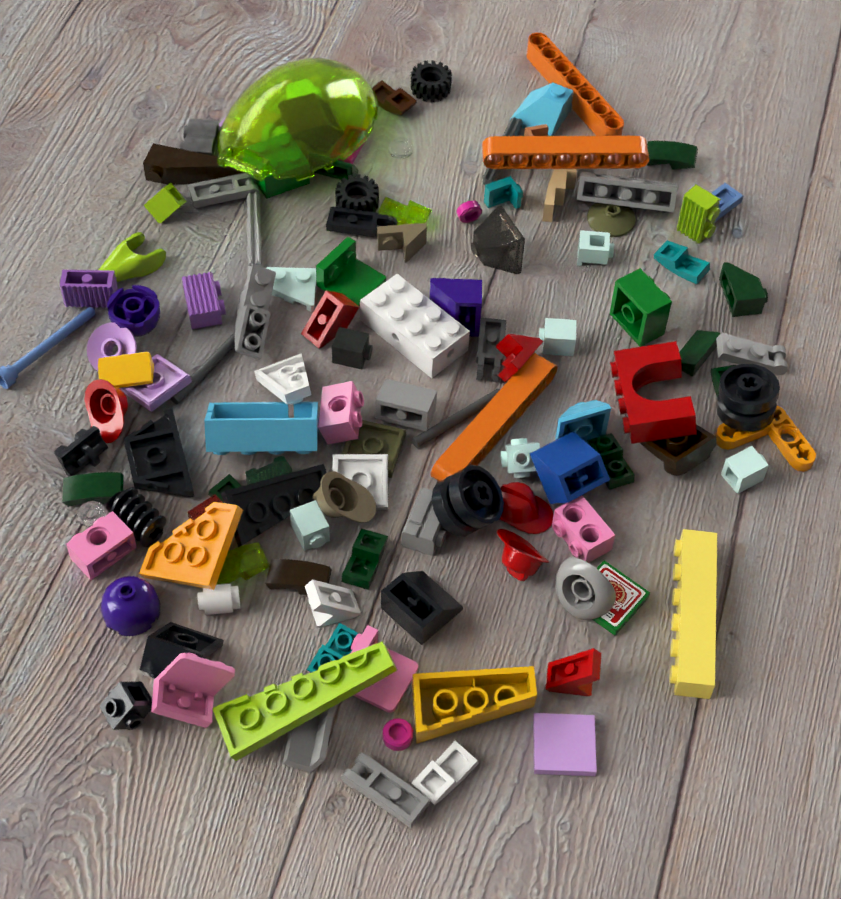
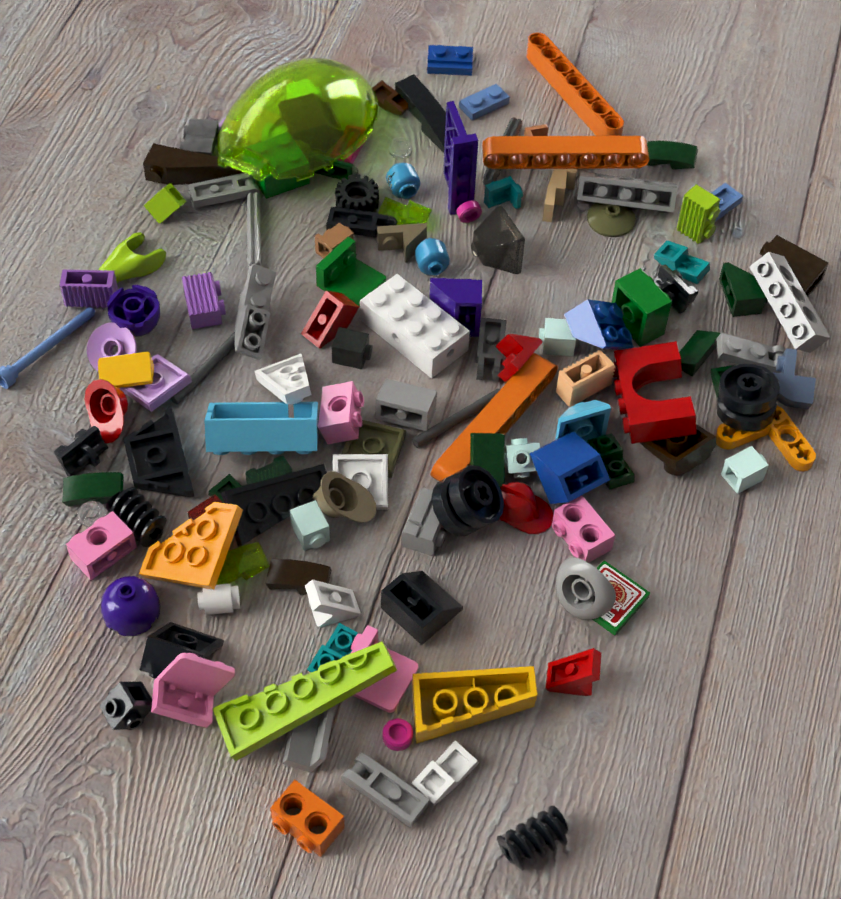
light aqua wing [267,267,316,312] -> none
dark green slope [341,528,388,590] -> none
black tyre [411,60,452,102] -> none
red piece [497,529,549,581] -> none
medium azure slope [511,83,574,136] -> none
lavender tile [533,713,597,776] -> none
light aqua brick [577,230,614,266] -> none
light yellow brick [669,529,717,699] -> none
none -> orange brick [270,779,345,857]
none -> medium nougat brick [315,223,354,259]
none -> dark azure head [386,163,421,199]
none -> black slope [395,74,446,153]
none -> dark azure head [415,238,450,275]
none -> blue plate [427,45,473,76]
none -> dark purple fence [443,101,479,215]
none -> medium blue plate [459,84,510,121]
none -> dark green slope [470,433,505,487]
none -> black piece [497,805,568,871]
none -> light nougat brick [556,350,615,407]
none -> blue slope [564,299,634,350]
none -> black hips [654,264,698,314]
none -> light grey brick [750,252,831,353]
none -> dark brown slope [760,235,829,297]
none -> sand blue brick [773,348,816,409]

